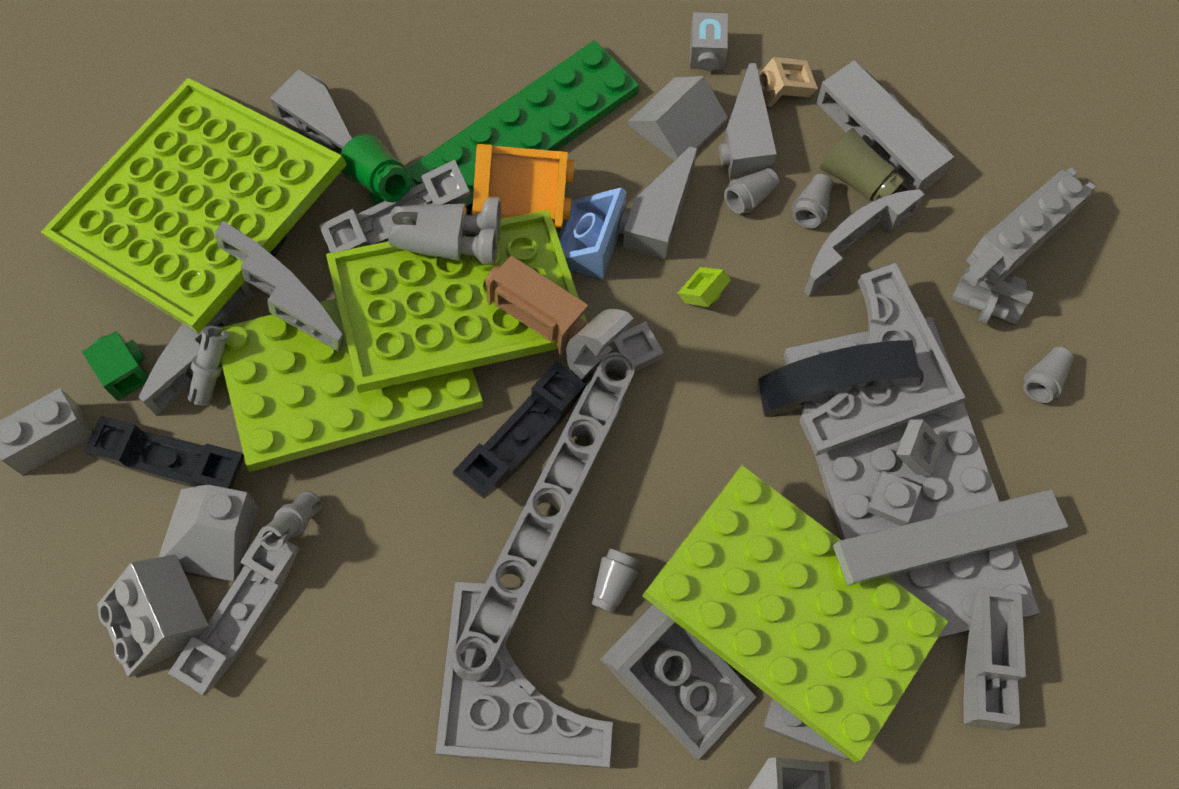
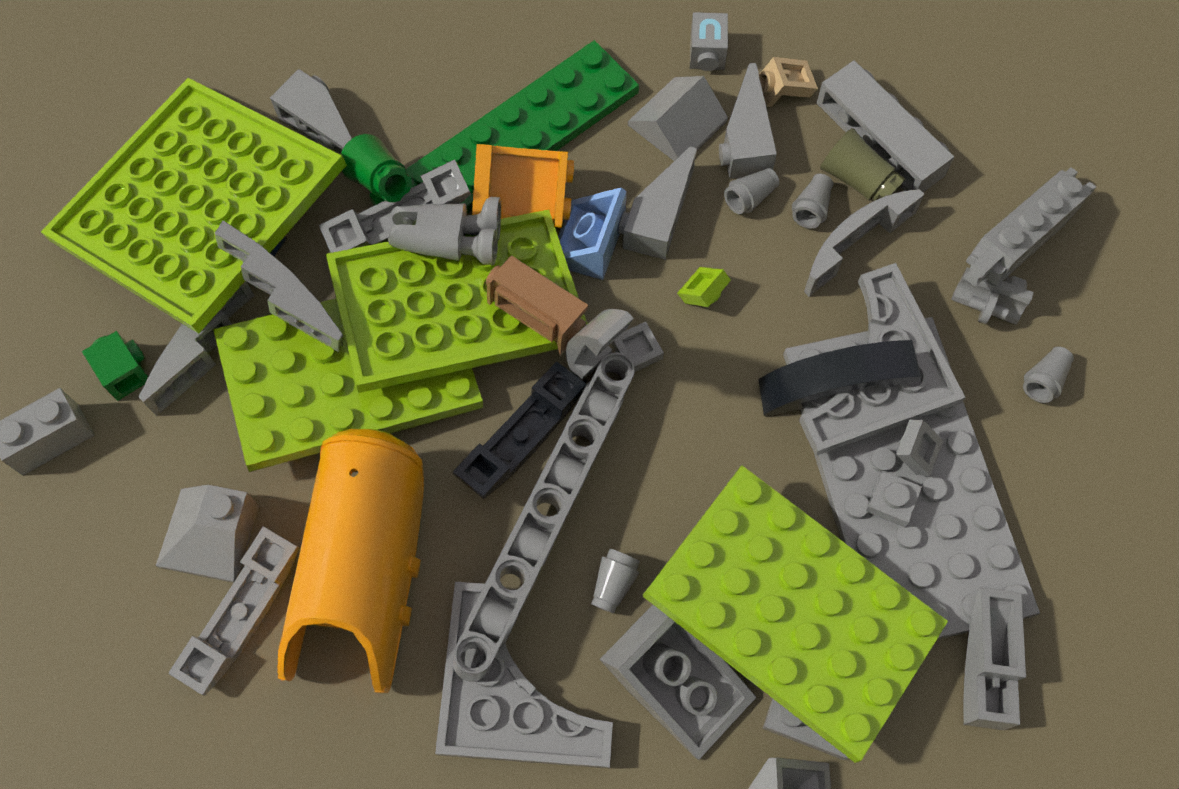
black slope [84,416,244,489] -> none
light grey slope [97,554,208,677] -> none
light grey pin [187,326,229,406] -> none
light grey pin [258,491,322,551] -> none
light grey tile [833,489,1068,586] -> none
none -> light orange animal [277,429,424,693]

